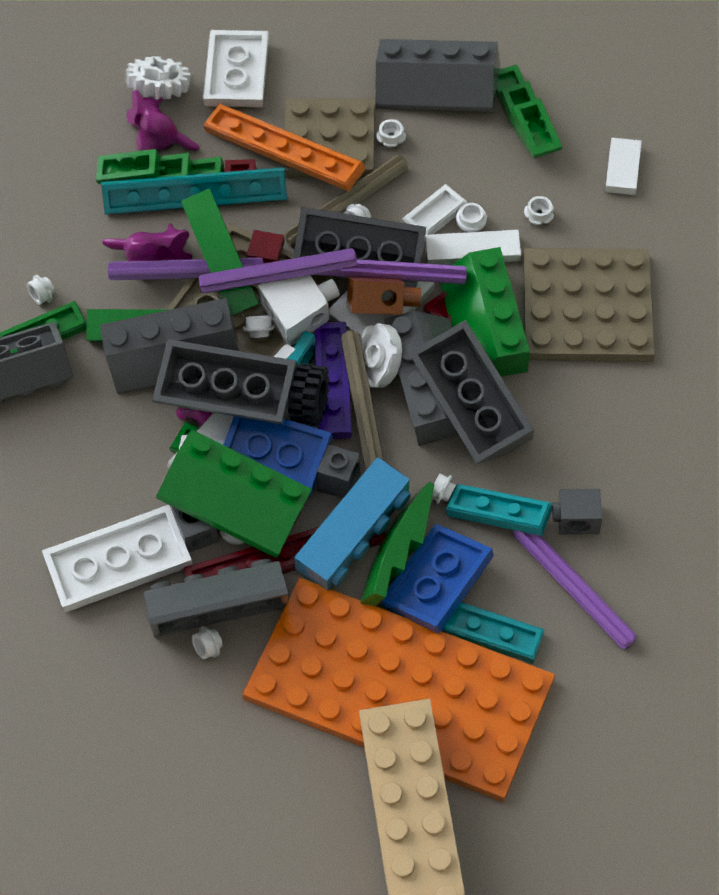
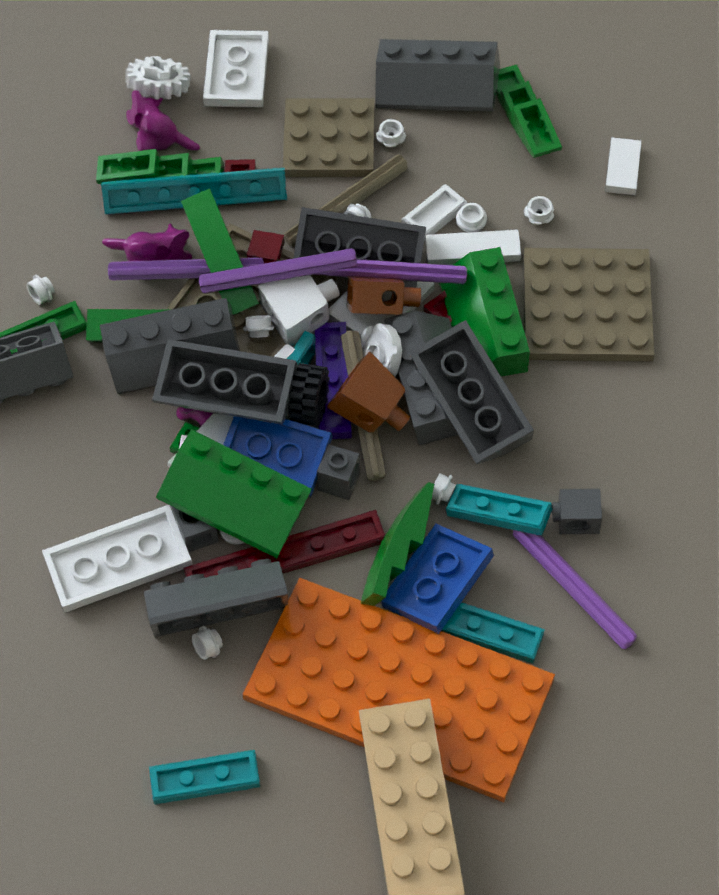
orange tile [203,104,366,192] -> none
dark azure brick [294,457,411,591] -> none
none -> teal tile [149,750,260,805]
none -> dark orange torso [327,351,411,432]

